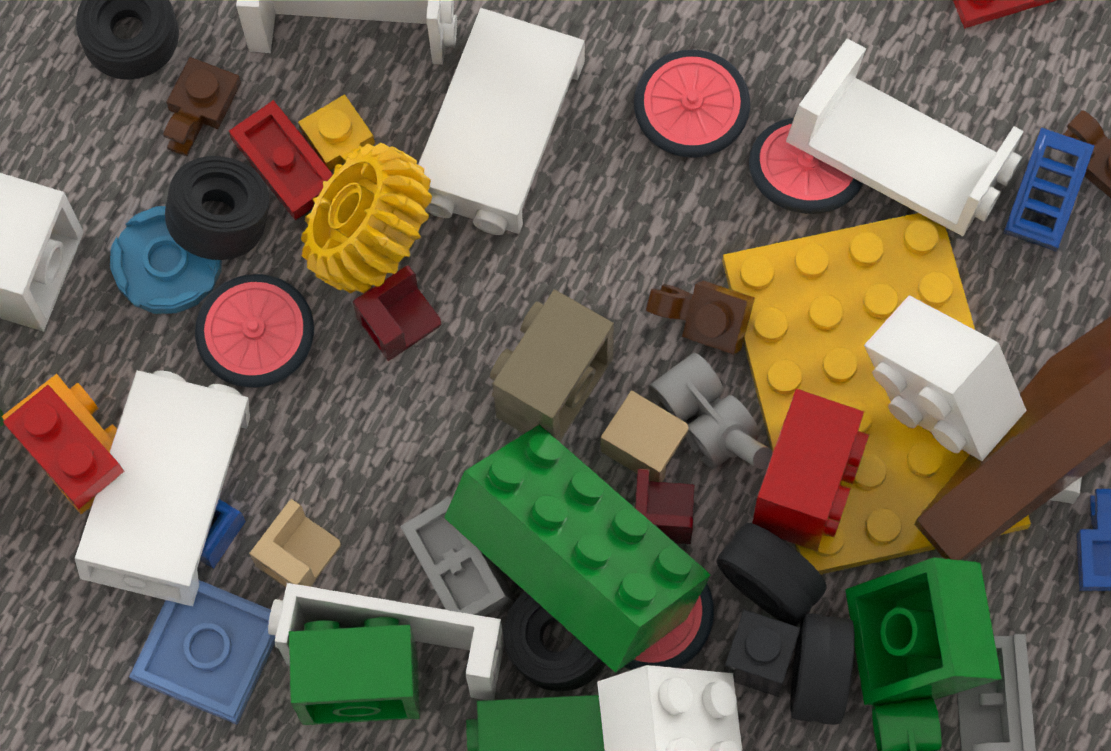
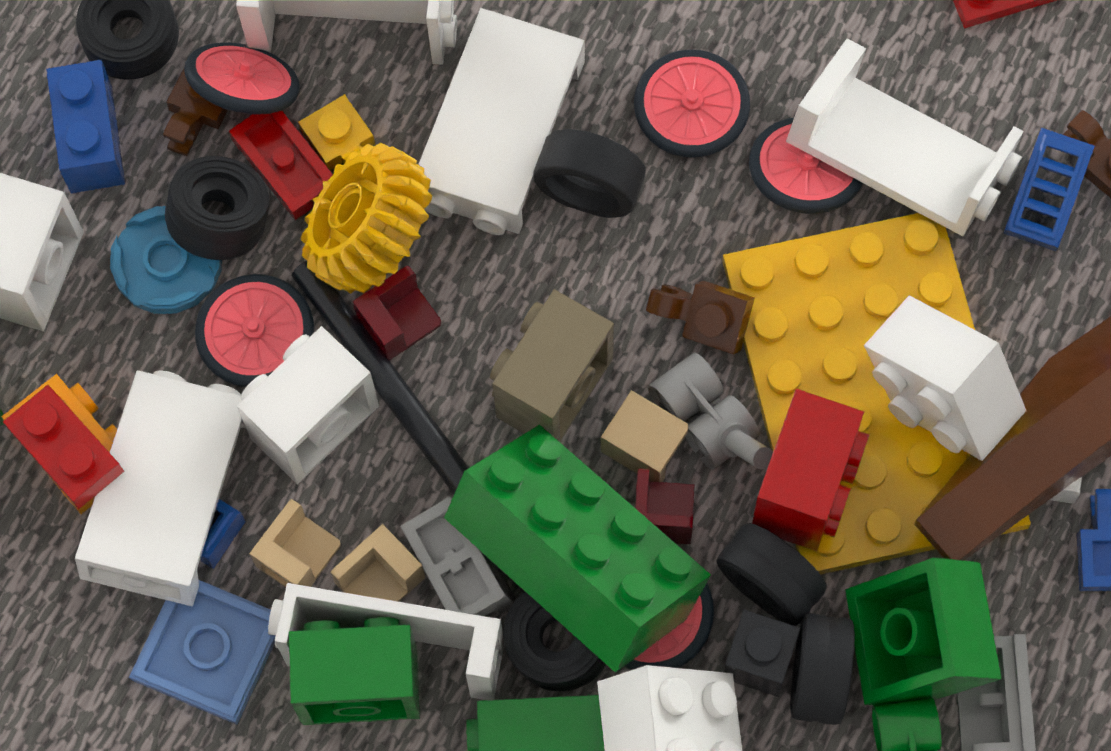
none -> blue brick [46,60,125,193]
none -> coral wheel [184,42,300,114]
none -> white brick [237,326,379,485]
none -> black piece [291,261,469,494]
none -> tan panel [331,524,425,602]
none -> black tyre [533,129,646,218]

